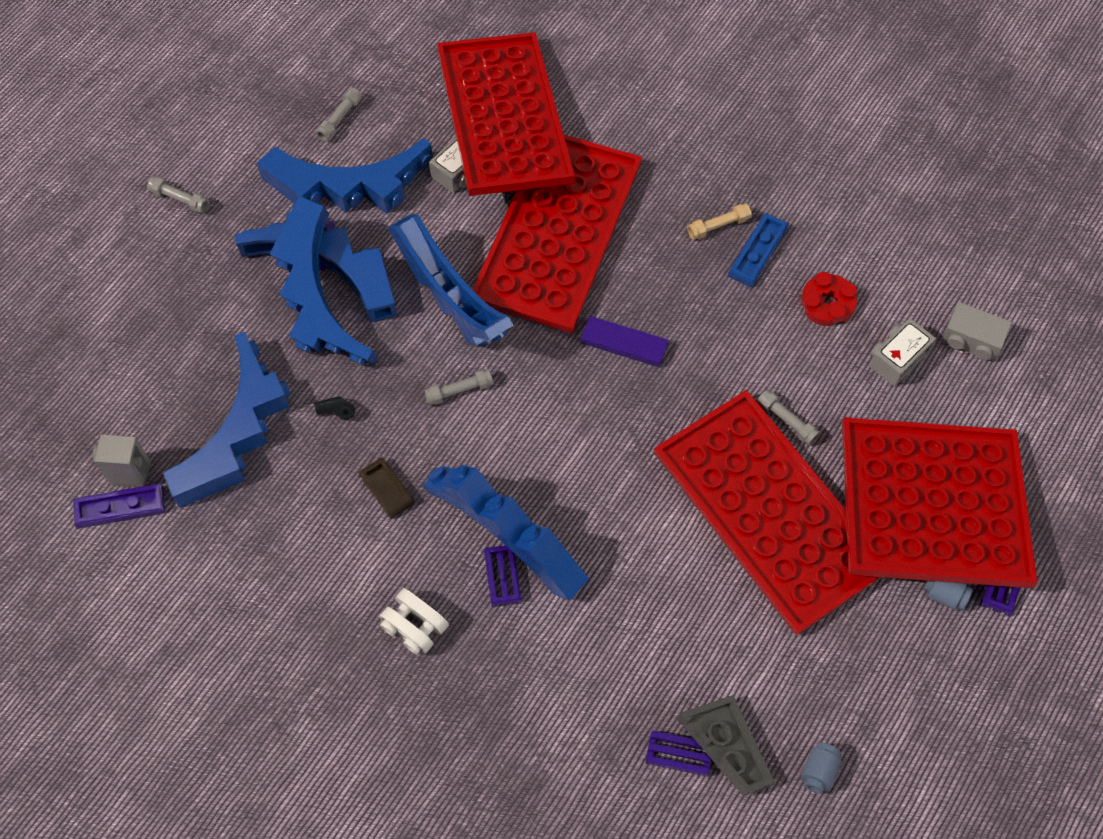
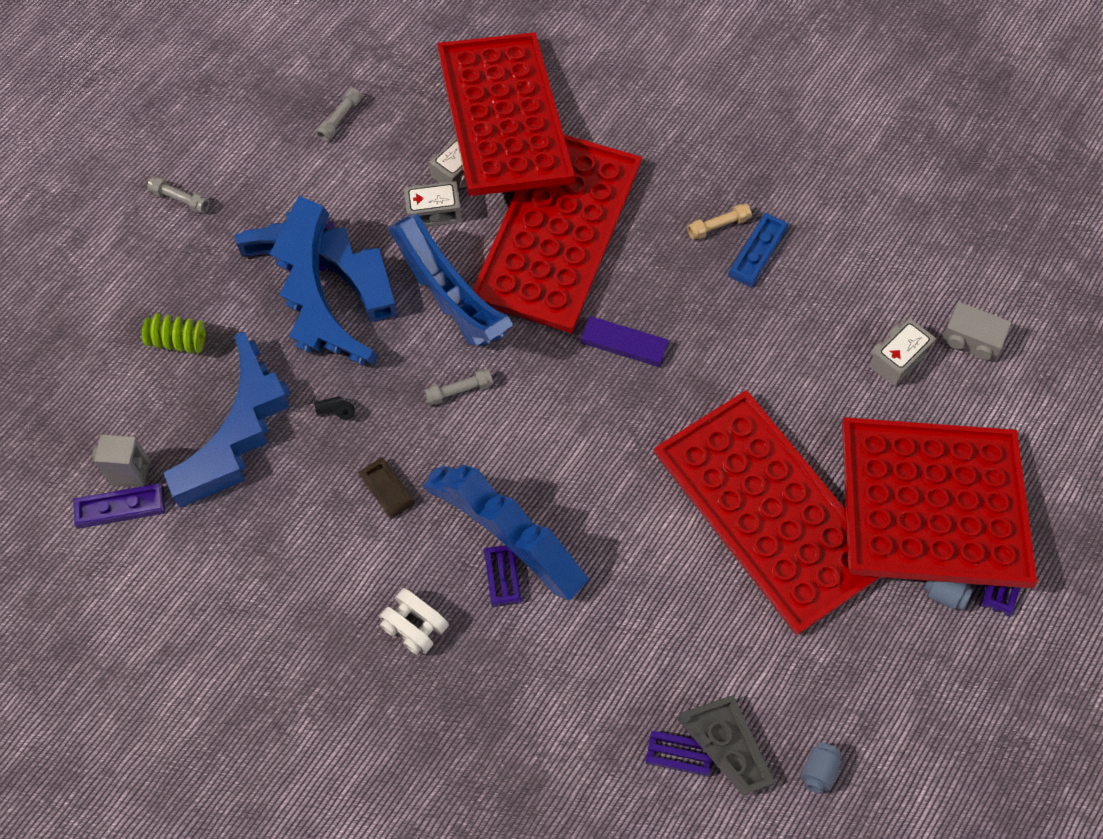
blue arch [257,138,433,213] -> none
light grey bar [757,389,820,445] -> none
red plate [801,272,857,326] -> none
none -> lime piece [142,313,206,354]
none -> brick [404,181,462,227]

